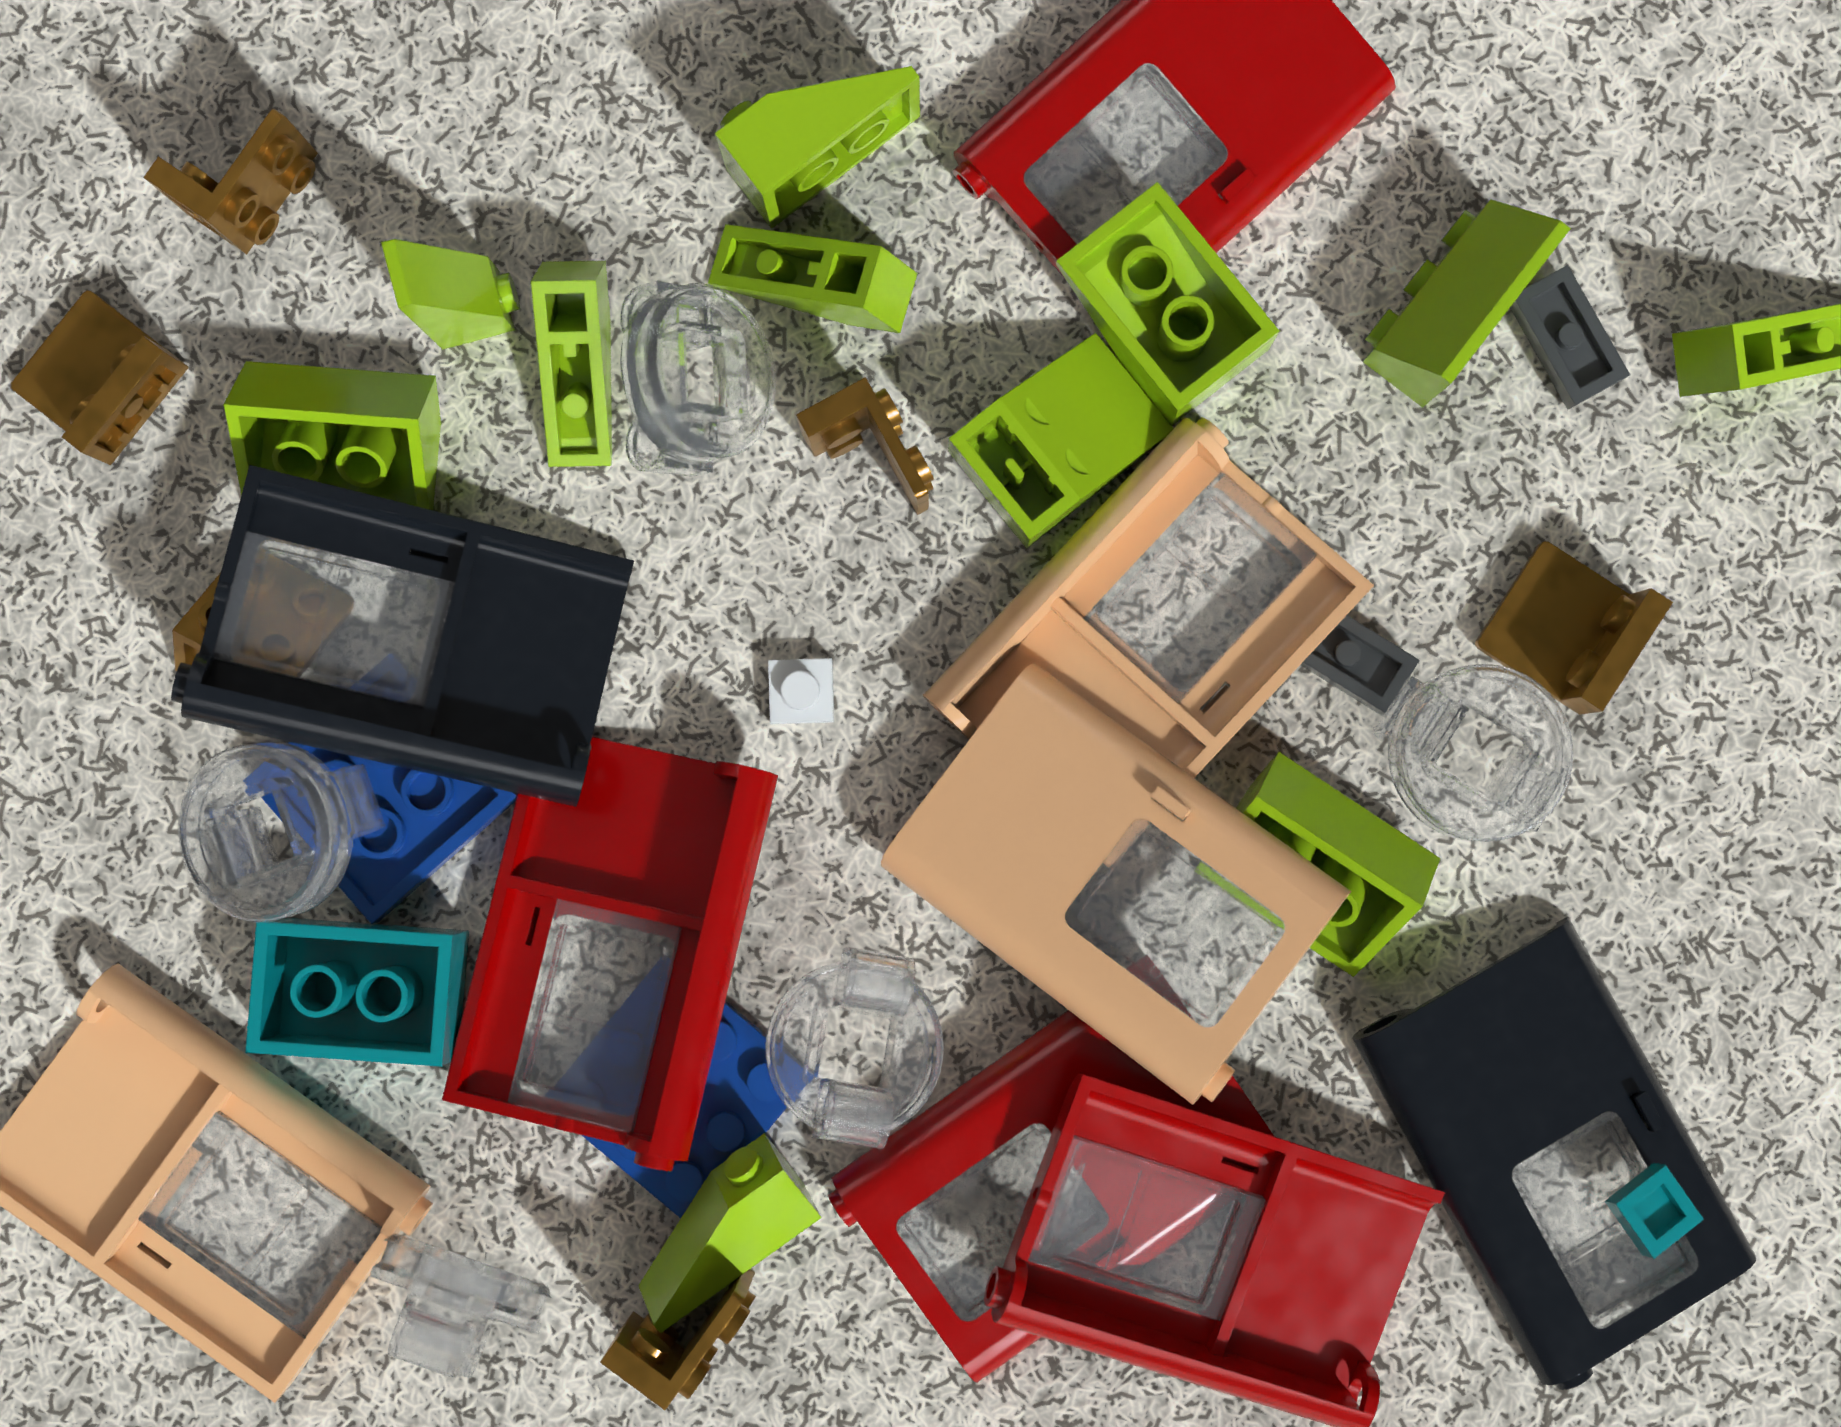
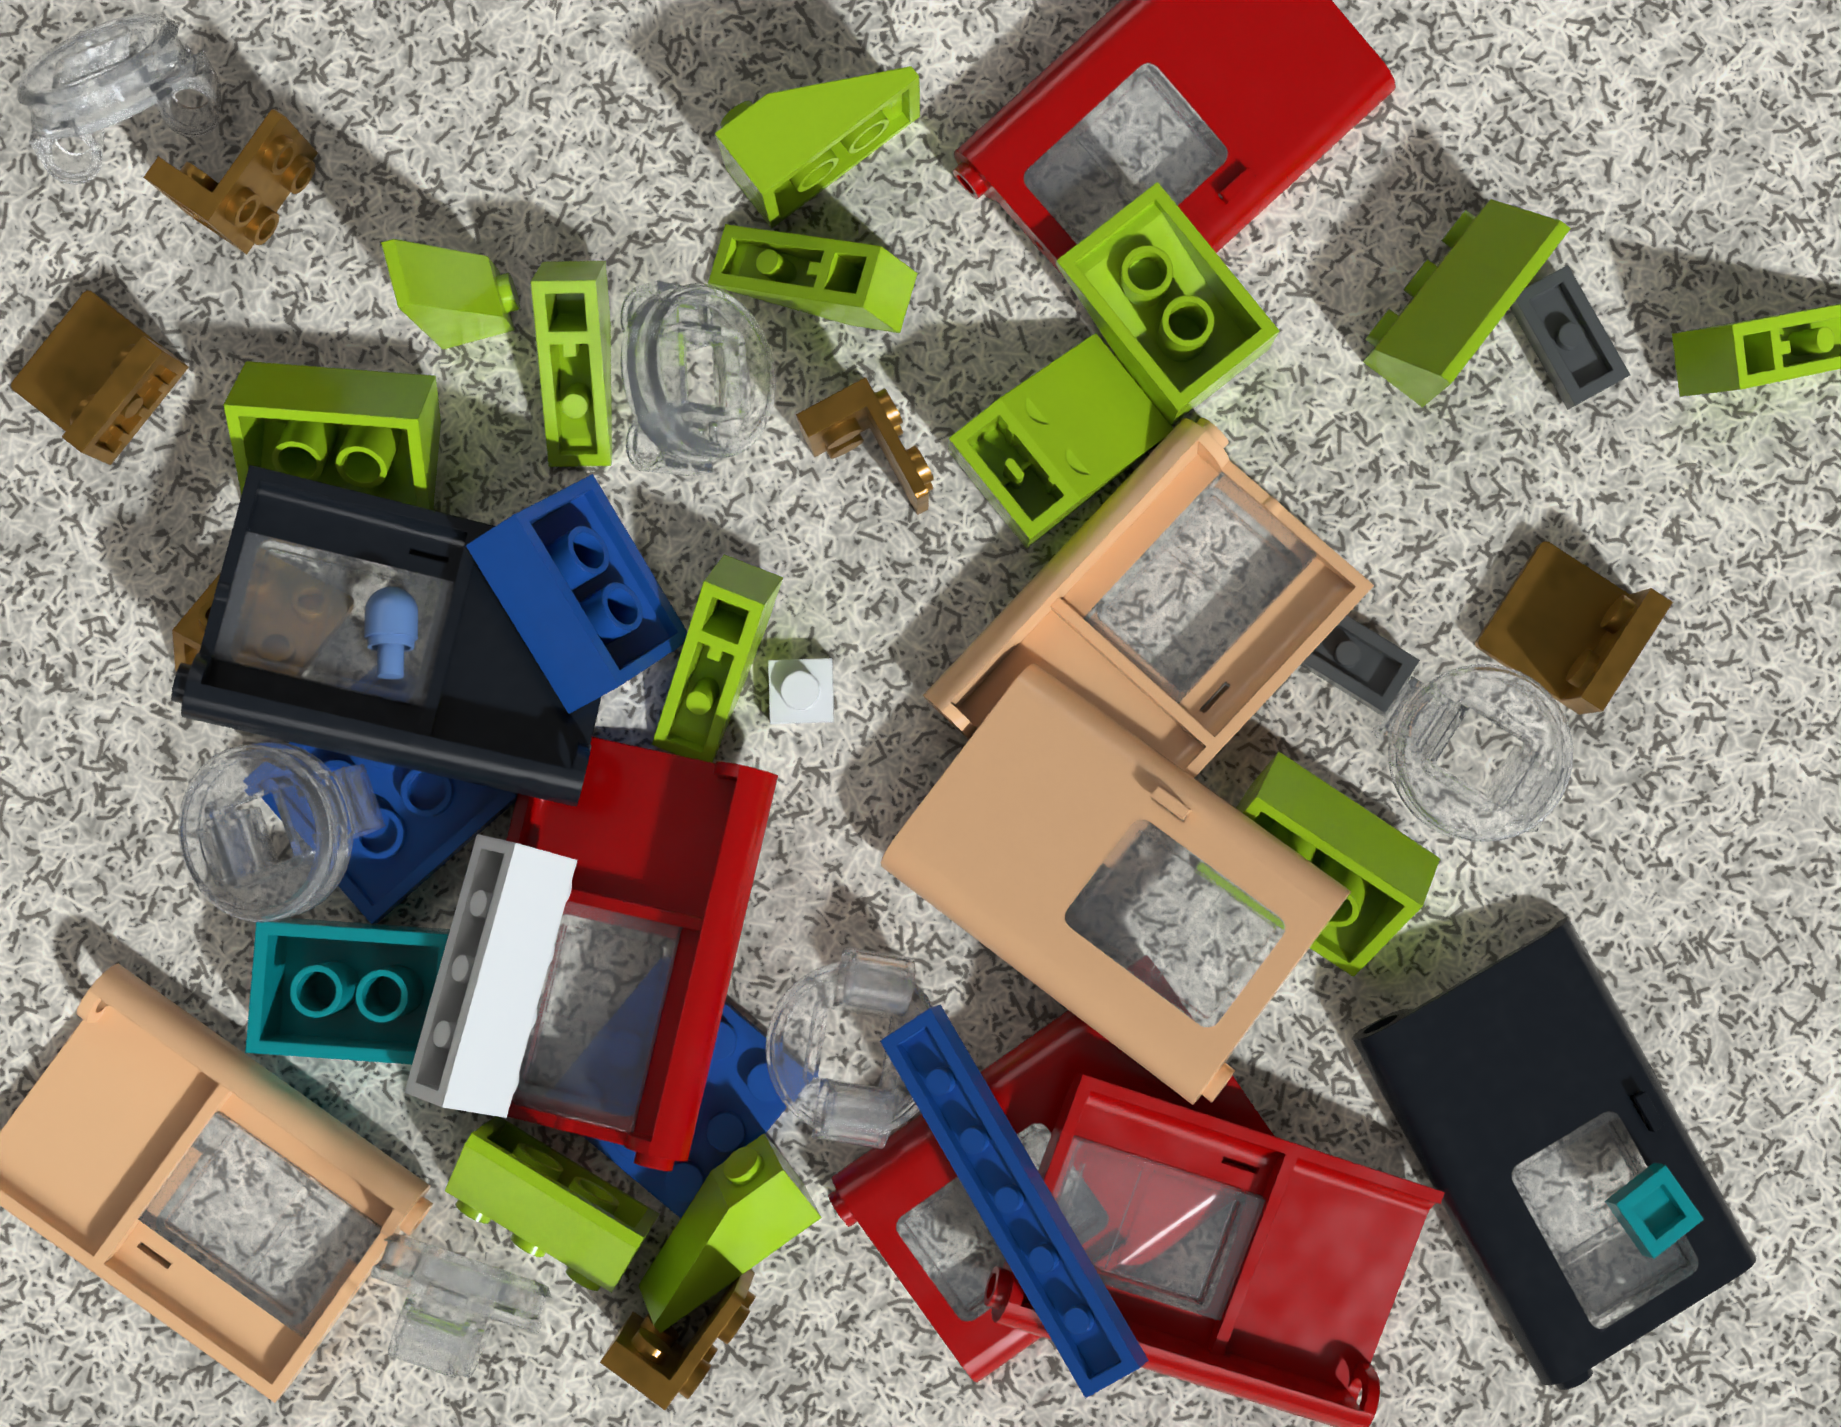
none -> clear piece [16,13,221,185]
none -> medium blue cylinder [364,586,418,679]
none -> white brick [404,834,577,1118]
none -> lime slope [445,1116,660,1293]
none -> blue slope [466,474,687,714]
none -> lime slope [652,554,783,763]
none -> blue plate [880,1004,1149,1399]

